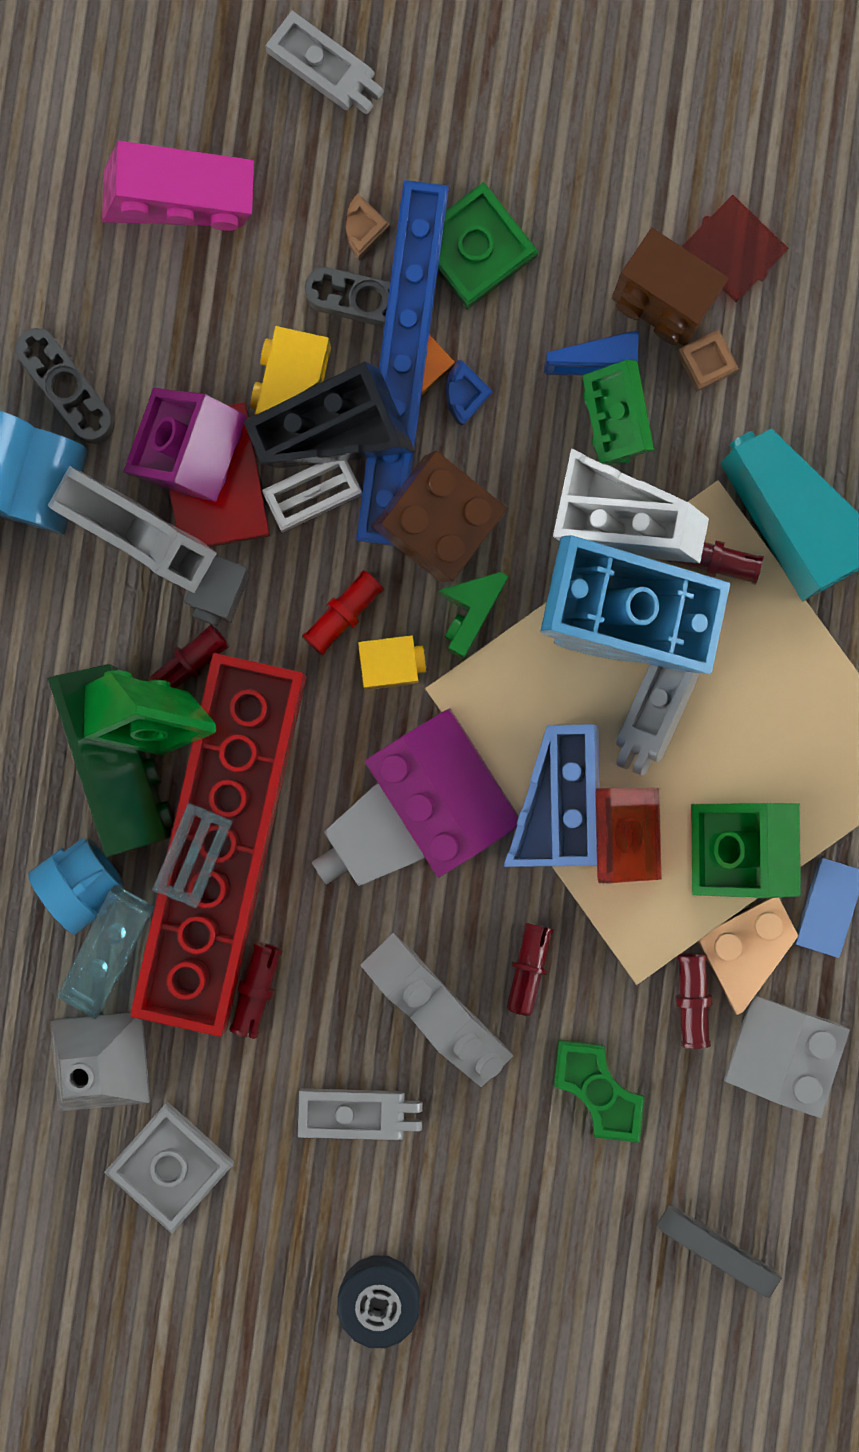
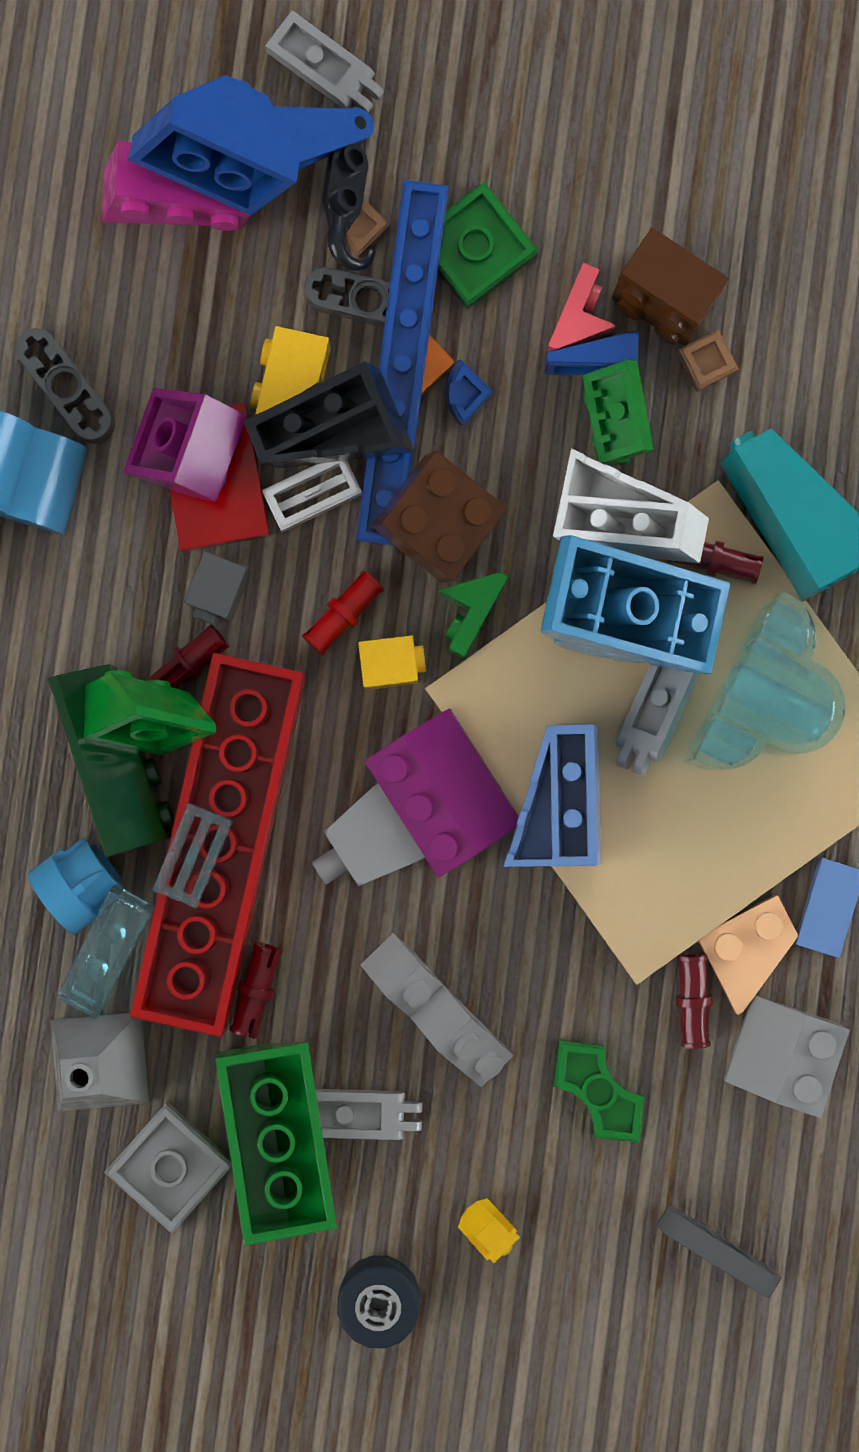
light grey arch [48,466,217,593] -> none
dark red axle [507,923,554,1016] -> none
clear red tile [595,788,662,883] -> none
clear red piece [681,195,789,302] -> none
green slope [691,803,801,898] -> none
none -> blue slope [128,75,375,271]
none -> green slope [215,1042,337,1246]
none -> yellow piece [458,1198,520,1263]
none -> coral slope [545,263,615,357]
none -> clear light blue brick [682,591,845,771]

